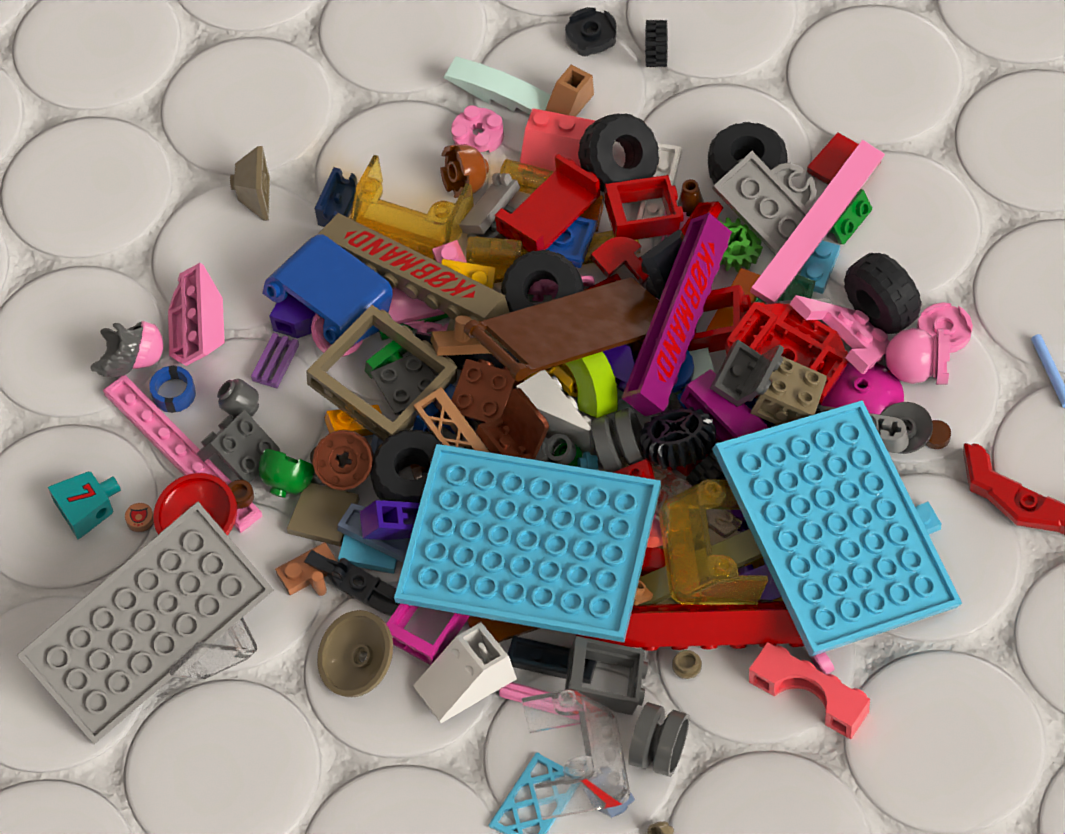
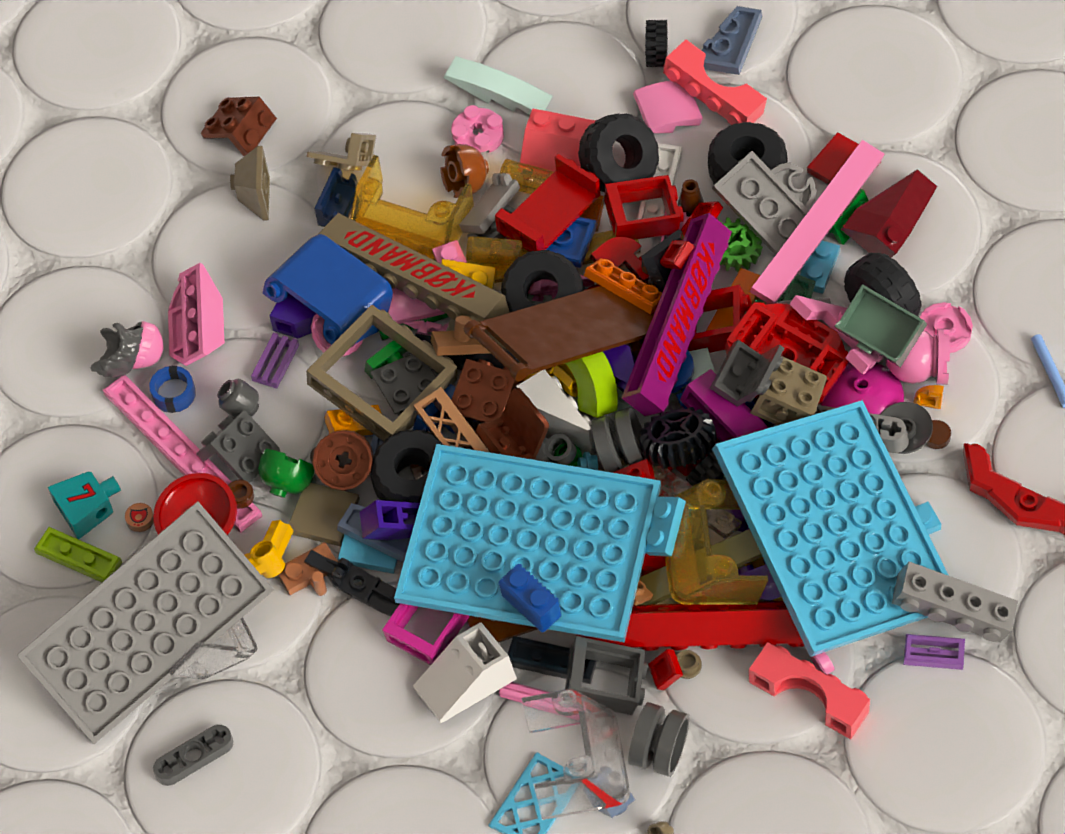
dark tan dish [317,610,393,698] -> none
medium nougat slope [545,65,594,117] -> none
black plate [565,7,617,57] -> none
none -> lime tile [34,527,123,582]
none -> dark grey beam [153,725,233,786]
none -> copper bracket [201,96,277,156]
none -> yellow piece [244,520,294,578]
none -> dark tan bracket [307,133,376,171]
none -> blue brick [498,564,562,633]
none -> orange tile [584,258,662,314]
none -> bright pink slope [633,80,703,133]
none -> medium azure plate [645,497,686,556]
none -> red tile [648,649,683,690]
none -> red tile [660,240,695,269]
none -> coral arch [663,39,767,125]
none -> sand blue wing [701,6,763,75]
none -> sand green container [834,284,927,368]
none -> dark red wedge [841,169,938,258]
none -> light grey brick [892,562,1018,643]
none -> medium lavender tile [904,634,965,670]
none -> light orange tile [913,385,944,409]

